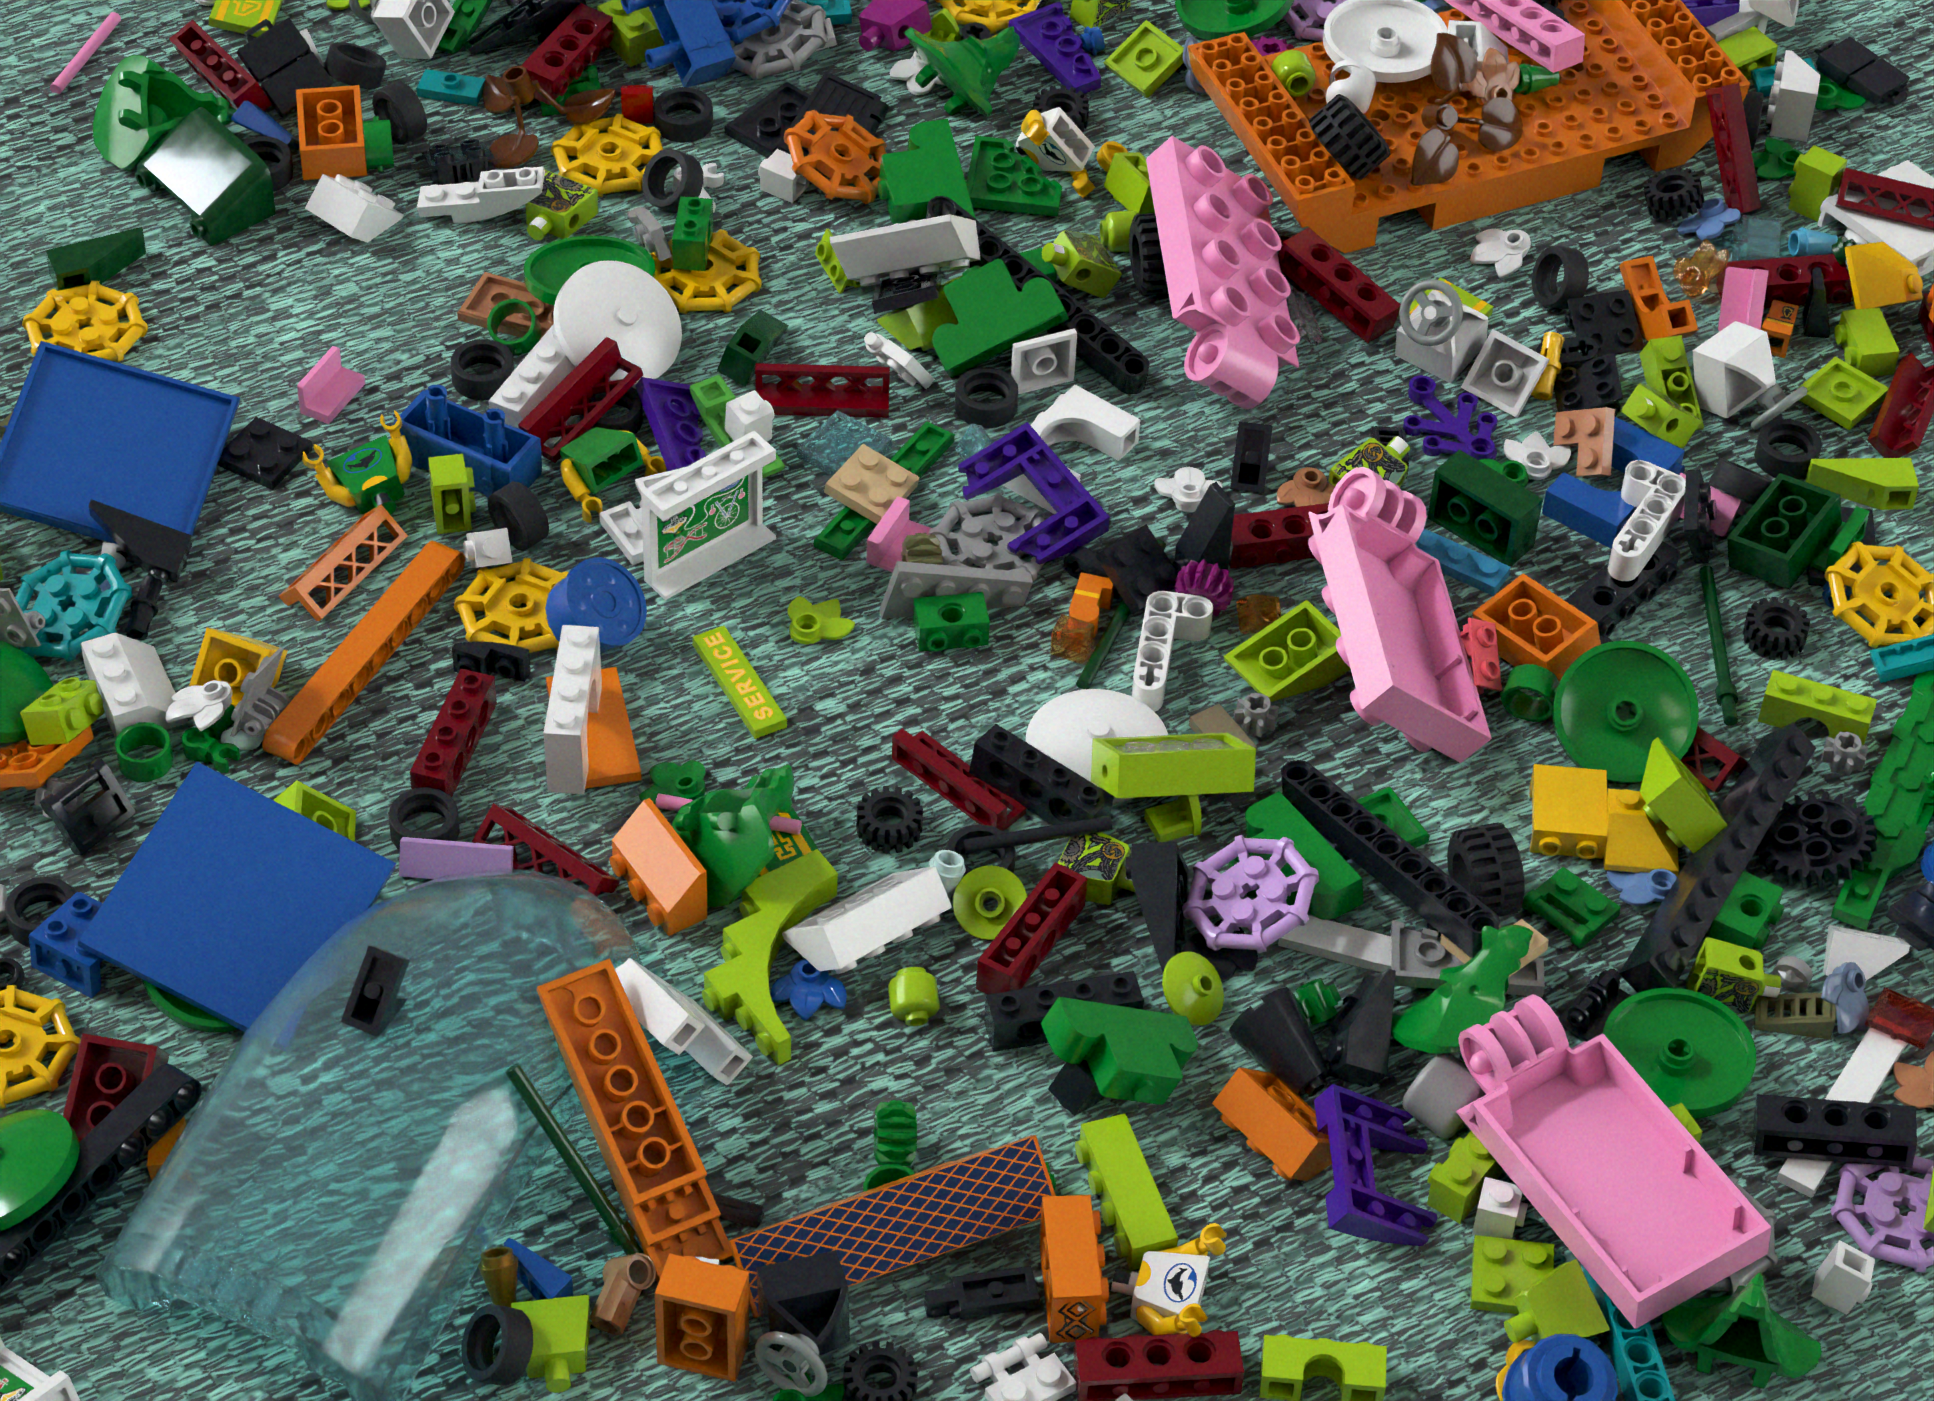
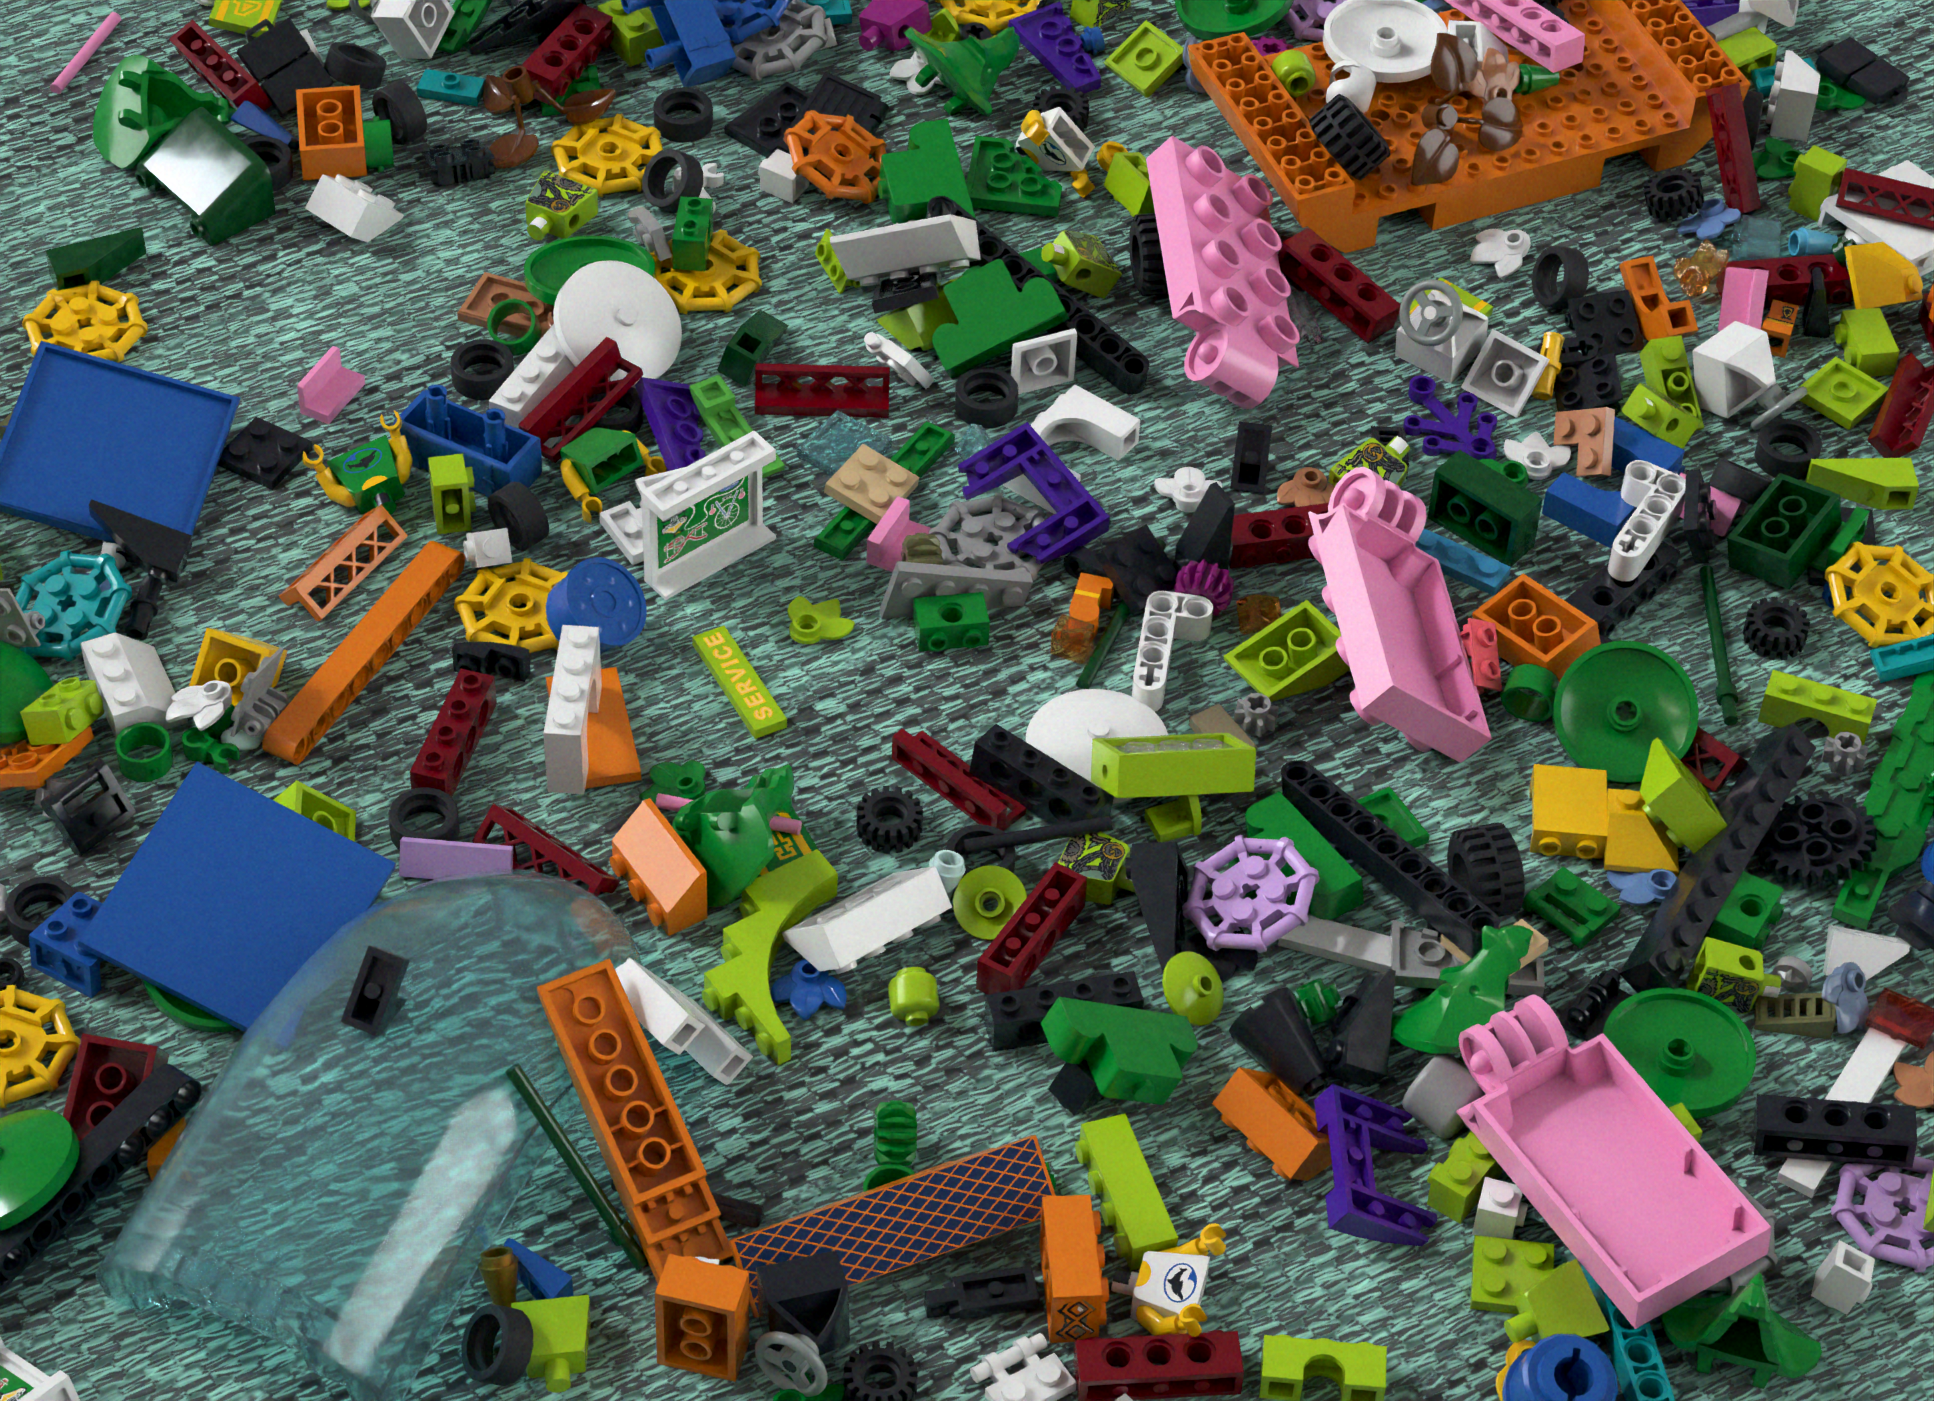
white slope [417,167,545,224] -> none
medium nougat piece [589,1253,656,1335] -> none
red slope [621,85,654,124] -> none
white brick [725,390,775,441] -> none
lime head [1100,210,1138,253] -> none

